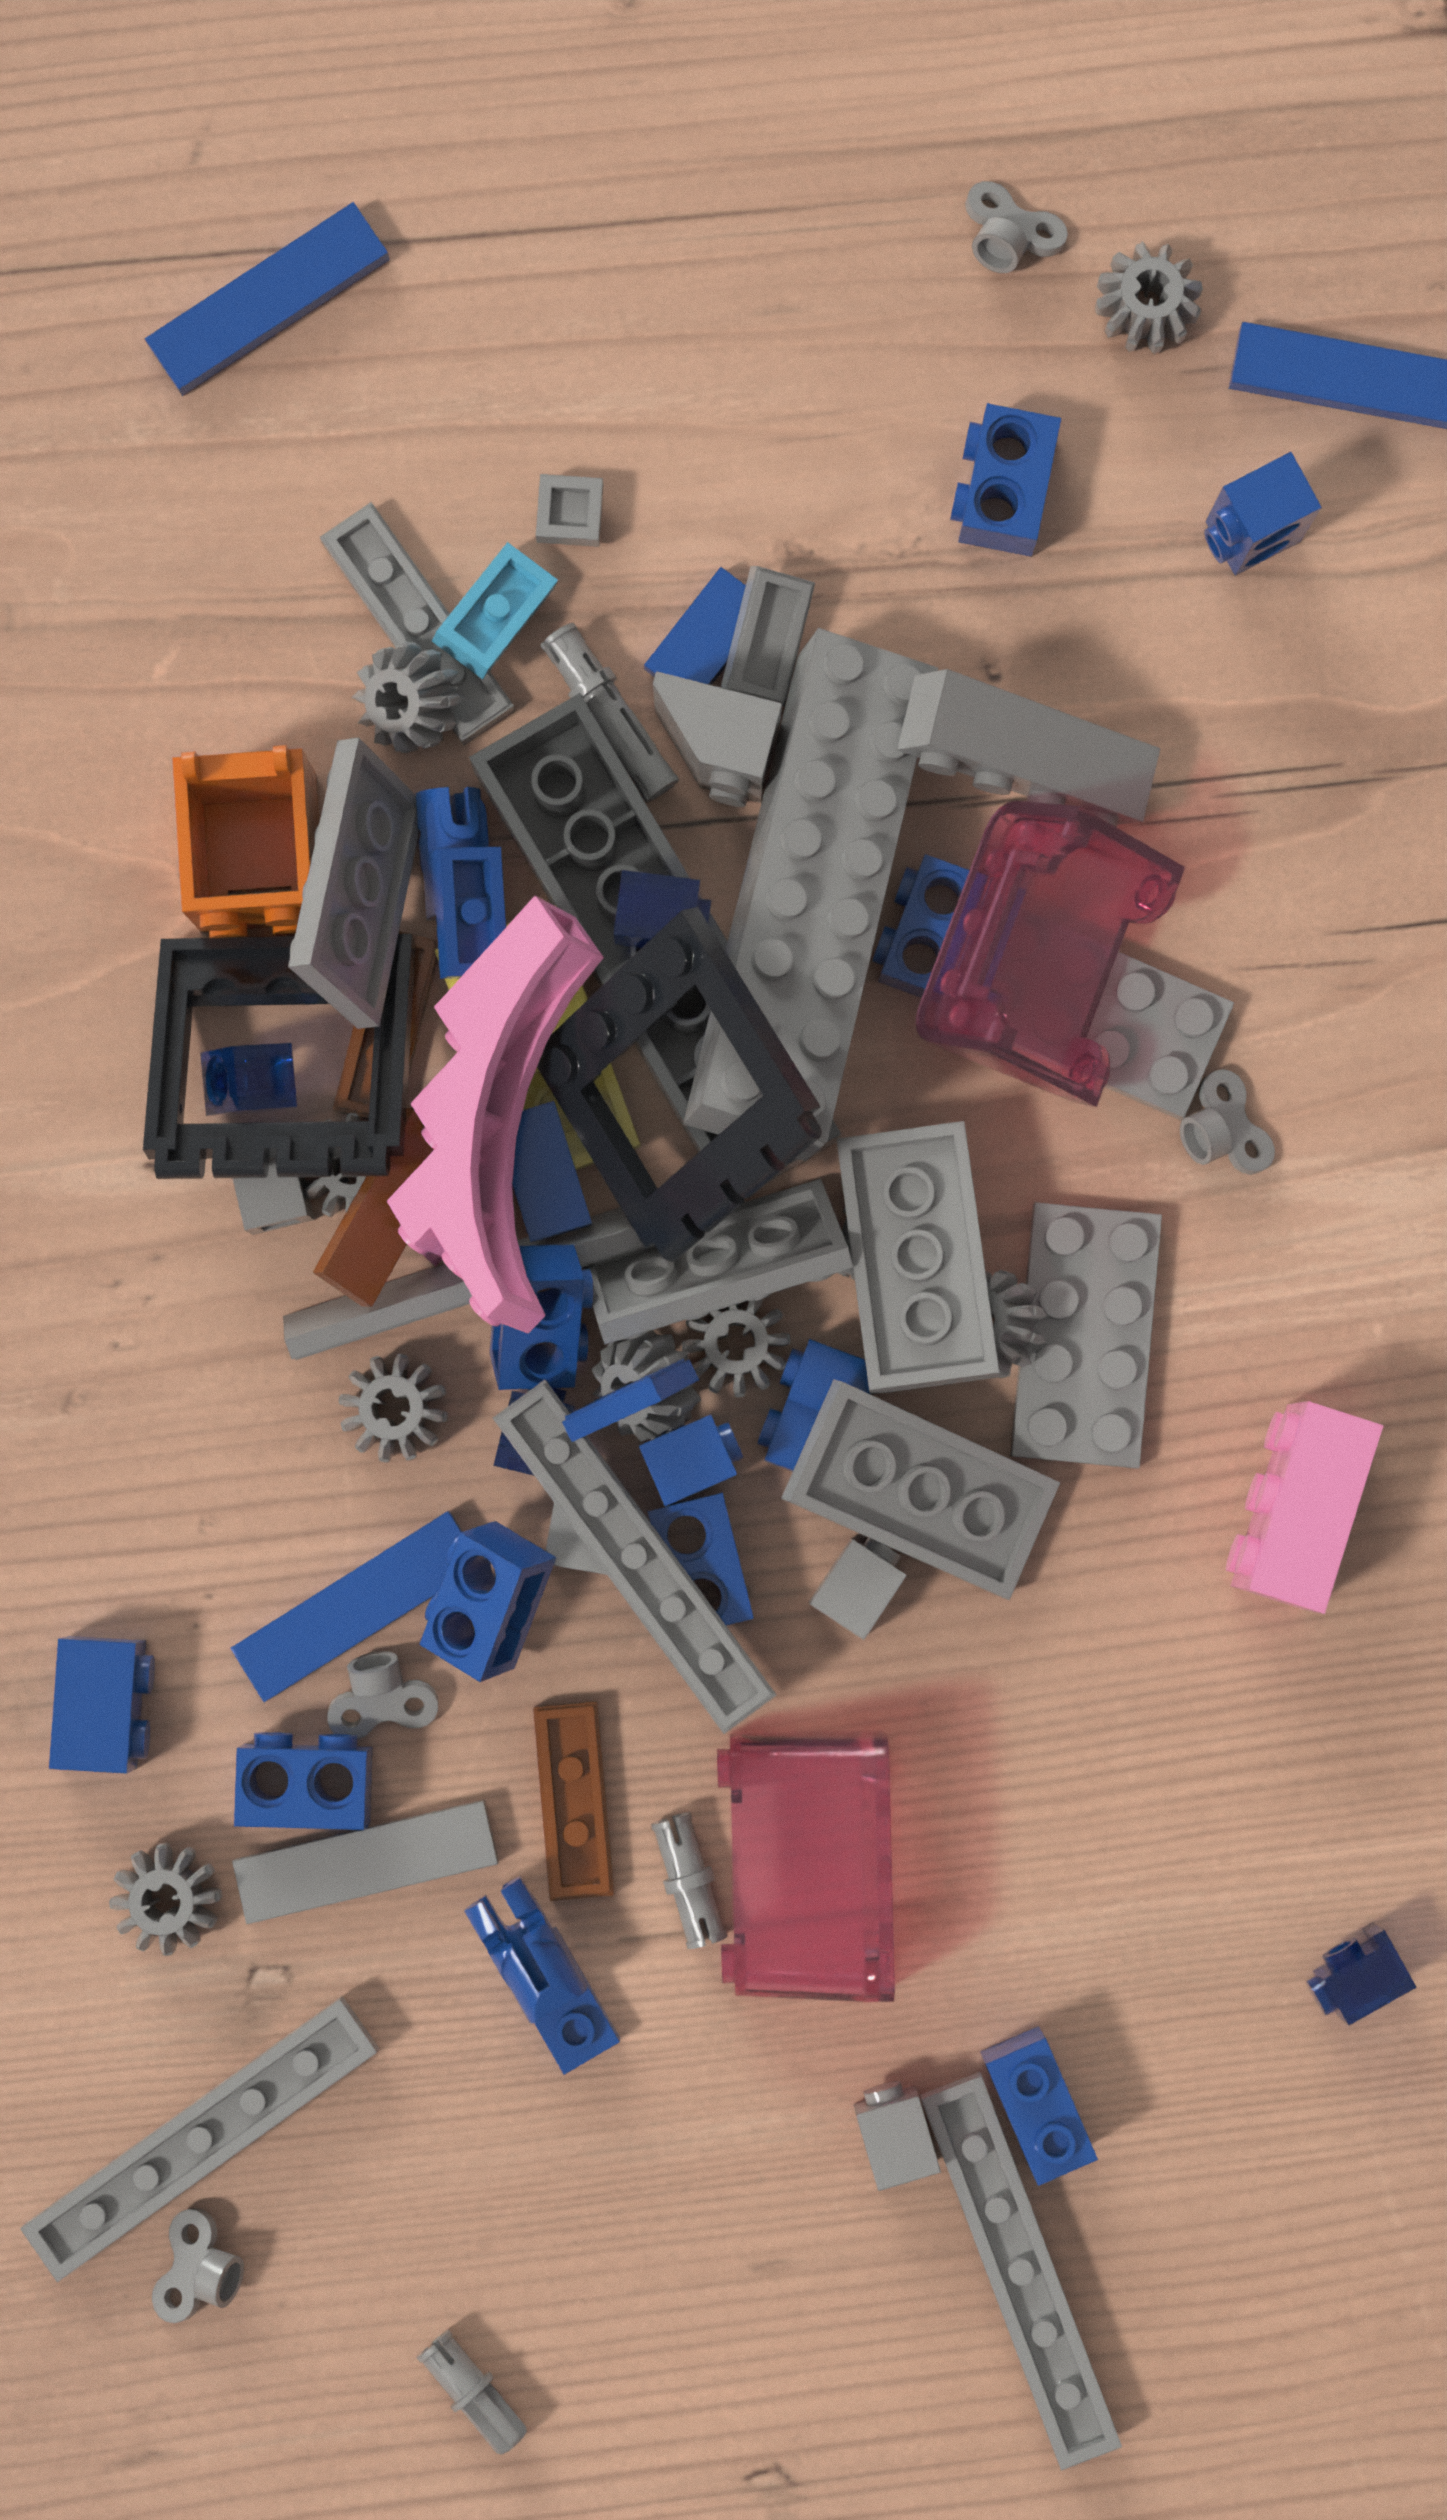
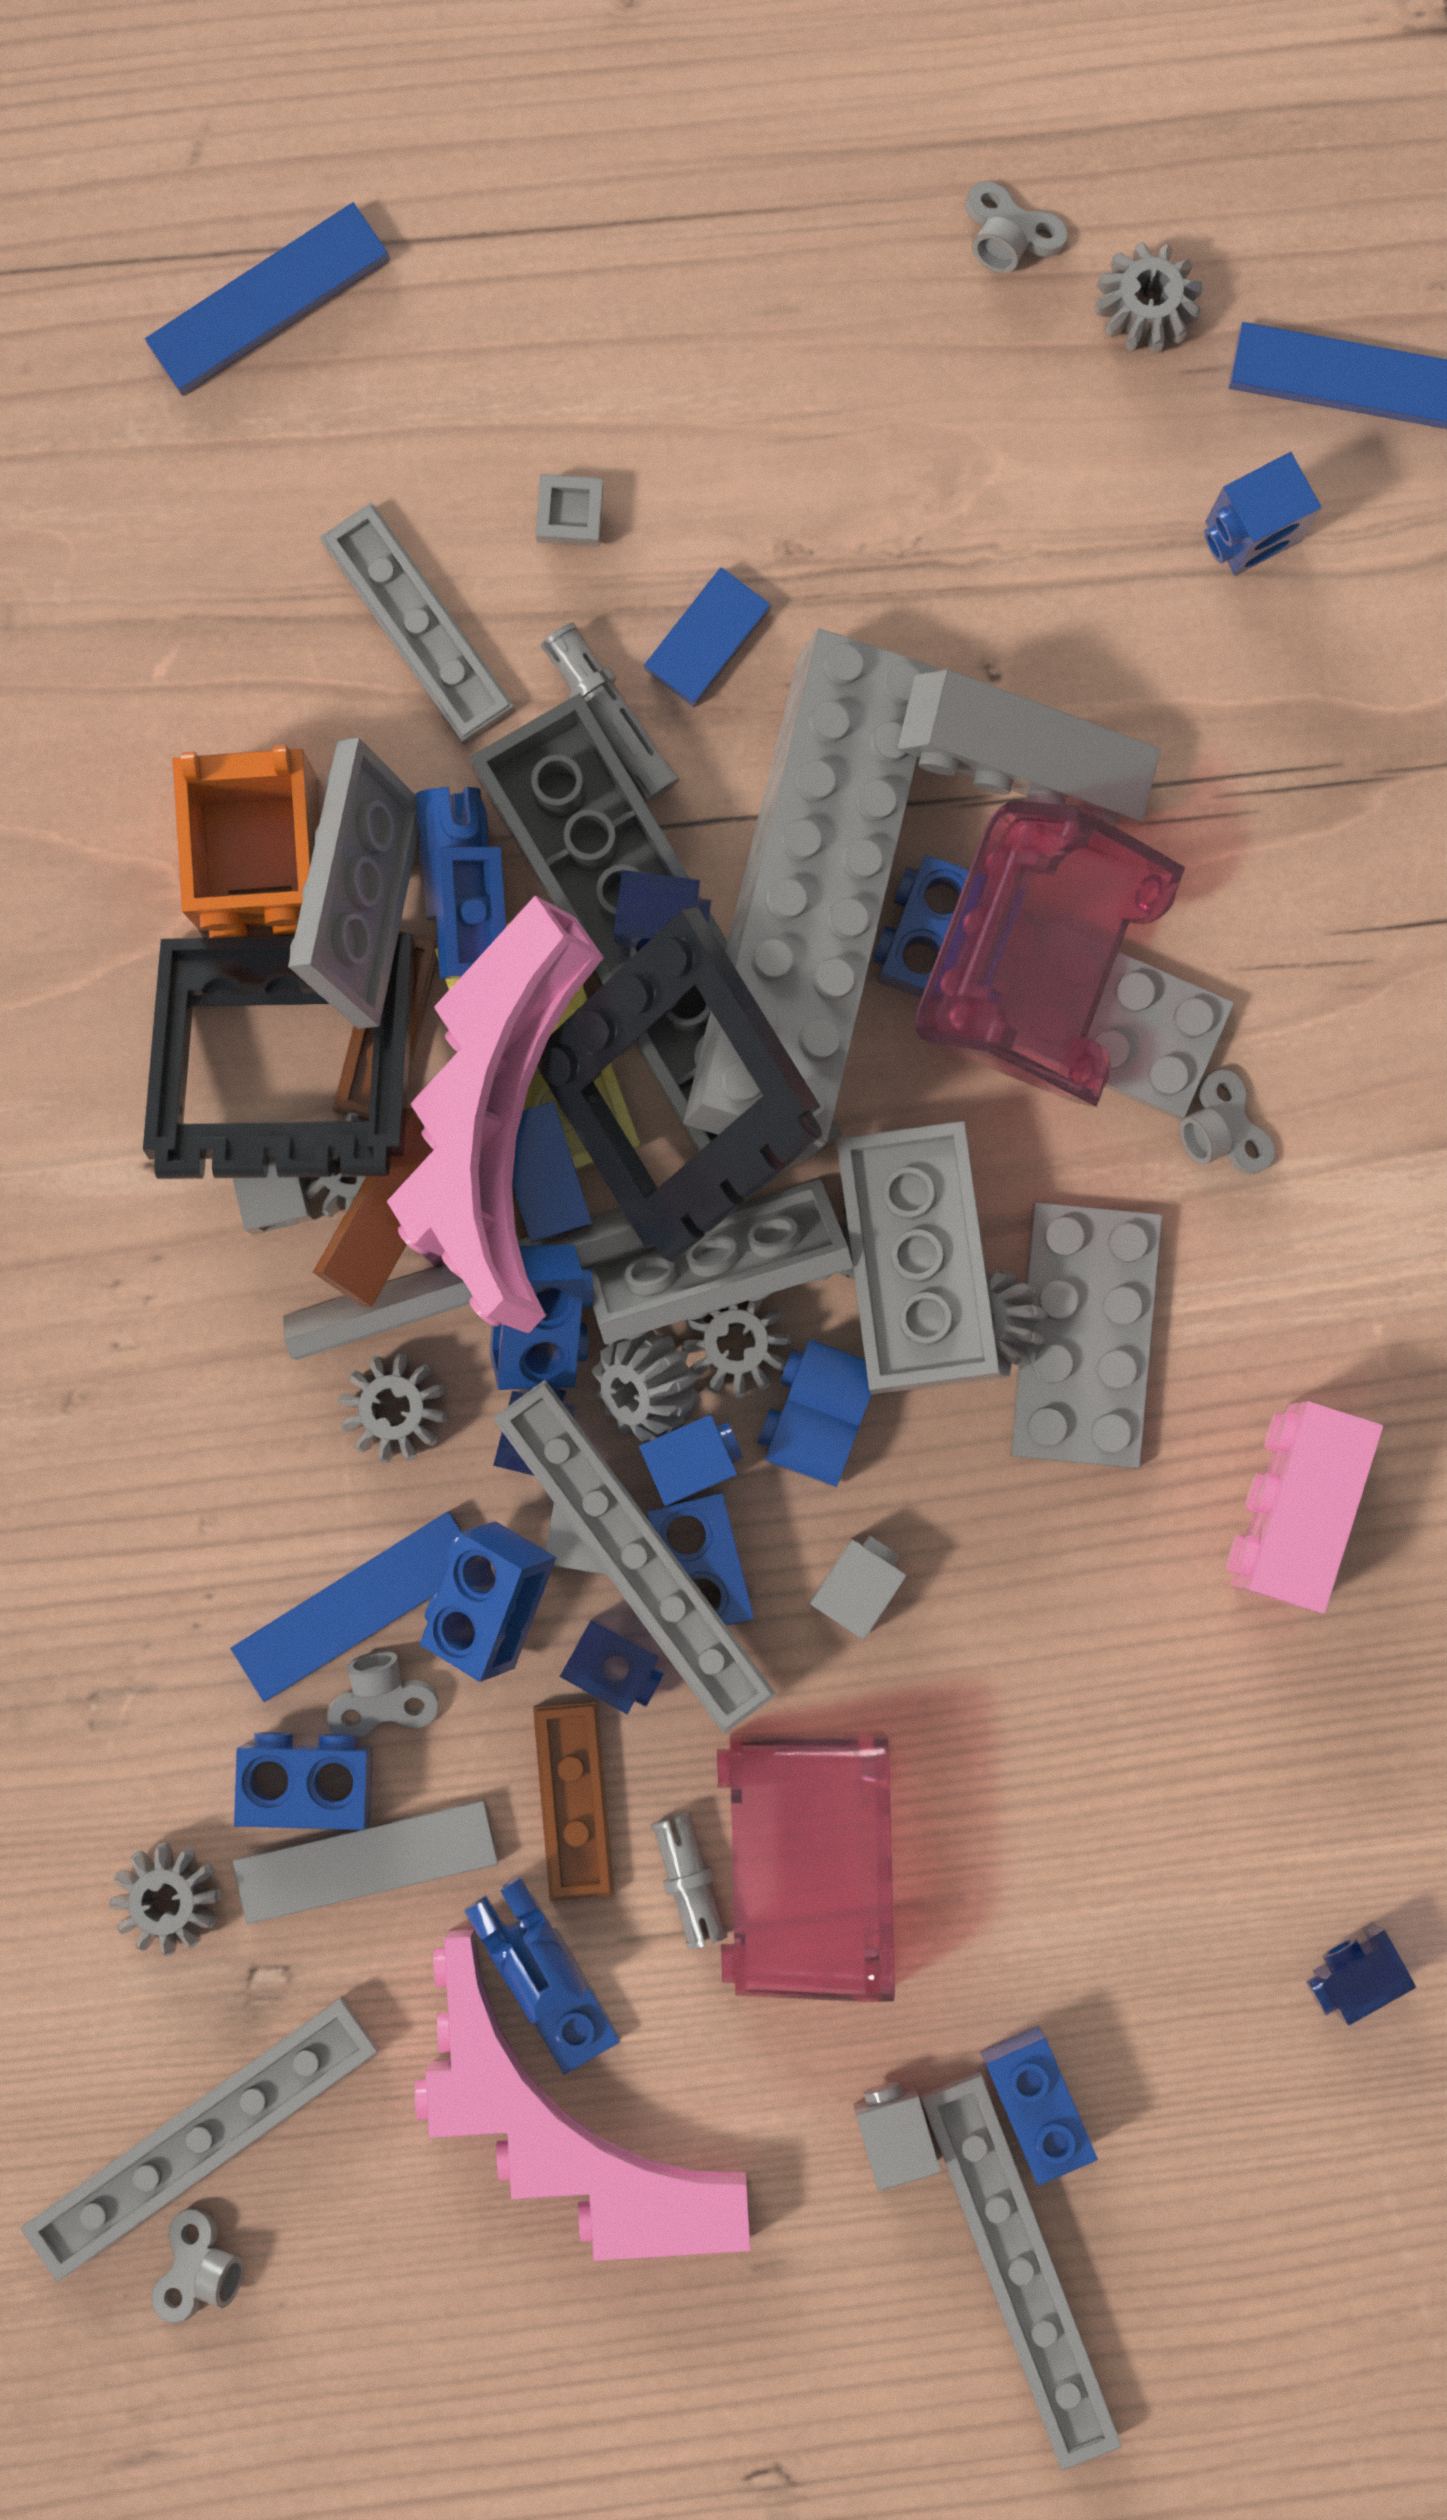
blue brick [49,1636,155,1774] -> none
clear blue brick [200,1043,297,1116] -> none
light grey gear [351,642,464,753] -> none
light grey axle [417,2330,527,2455] -> none
medium azure plate [432,542,558,680] -> none
blue tile [562,1358,699,1442] -> none
light grey slope [653,671,782,807] -> none
light grey tile [721,566,815,706] -> none
light grey plate [781,1379,1060,1600] -> none
blue brick [950,403,1061,557] -> none
none -> bright pink arch [415,1929,750,2261]
none -> clear blue brick [559,1618,664,1715]

